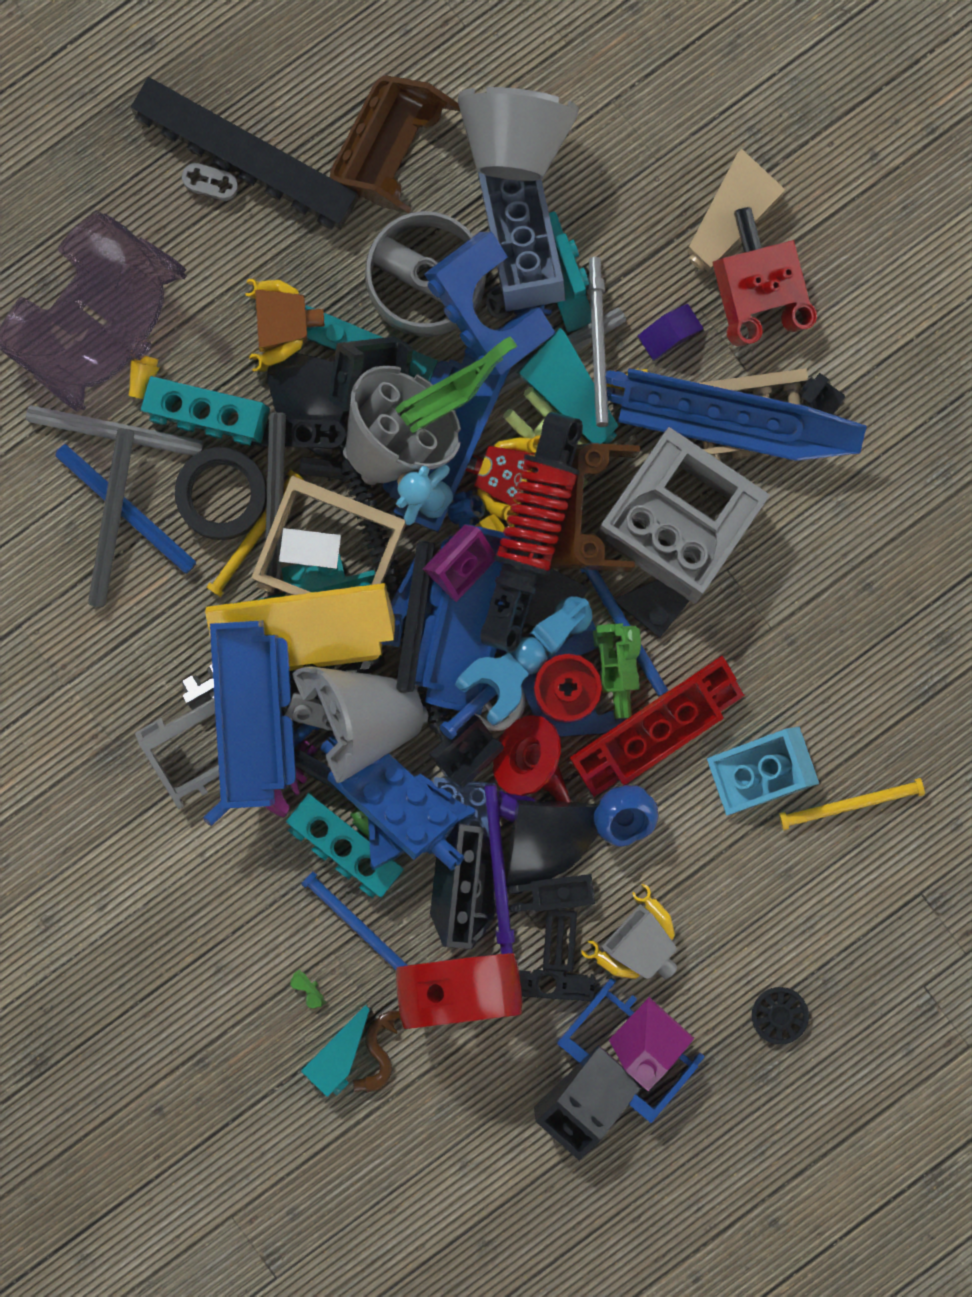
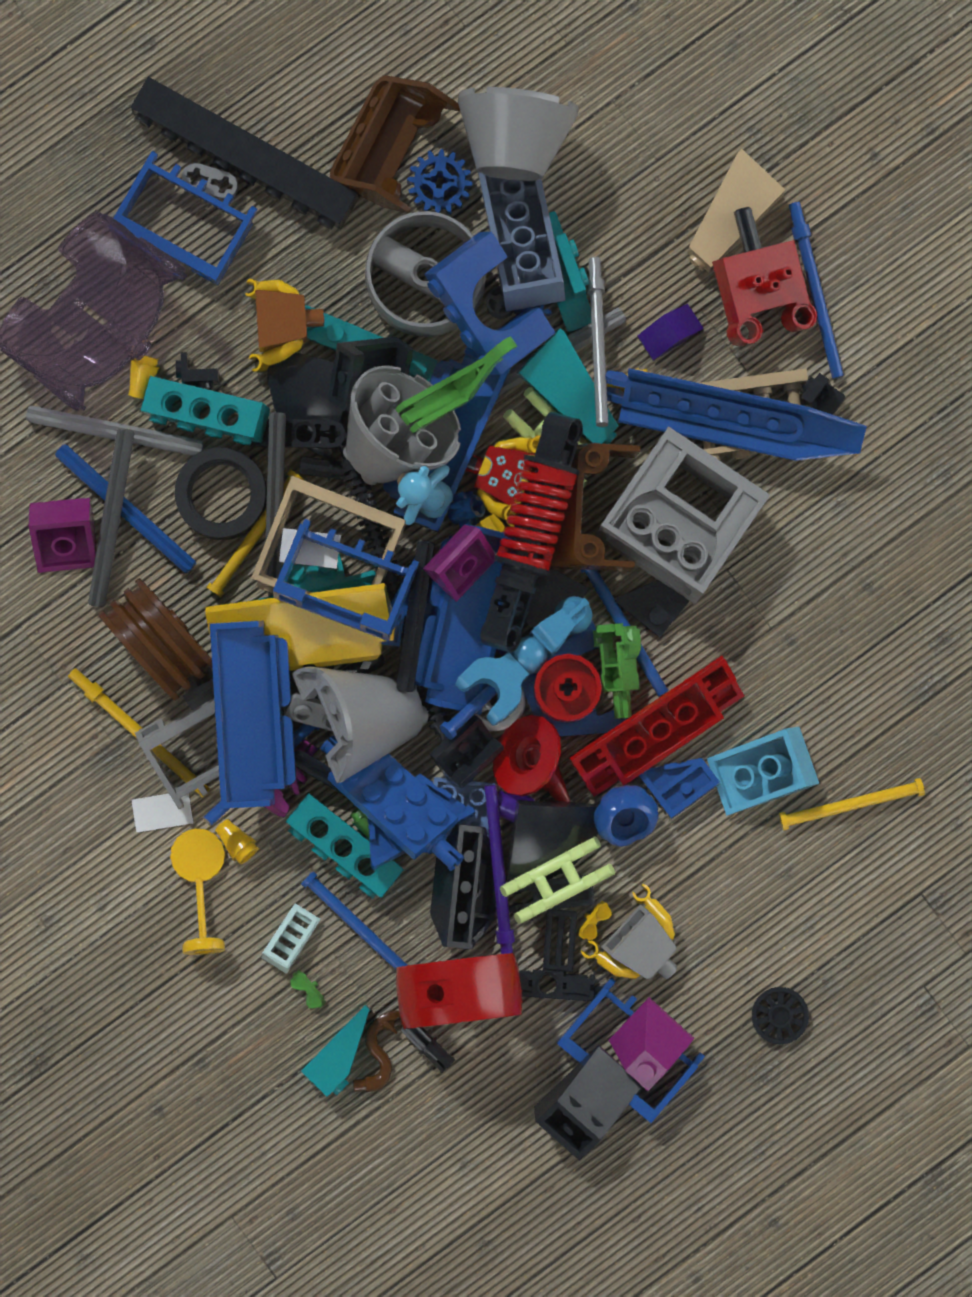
none -> magenta slope [28,498,97,573]
none -> yellow bar [68,668,210,798]
none -> reddish brown wheel [98,577,212,701]
none -> blue hinge [111,151,258,286]
none -> white sticker [131,794,193,833]
none -> yellow piece [170,828,225,955]
none -> black bracket [175,352,220,390]
none -> yellow cone [215,819,259,864]
none -> light aqua slope [261,903,320,974]
none -> blue hinge [273,519,420,642]
none -> black axle [401,1027,455,1073]
none -> blue gear [407,149,472,215]
none -> yellowish green piece [500,836,615,924]
none -> yellow piece [578,900,612,940]
none -> blue wing [639,758,720,820]
none -> blue bar [789,202,844,379]

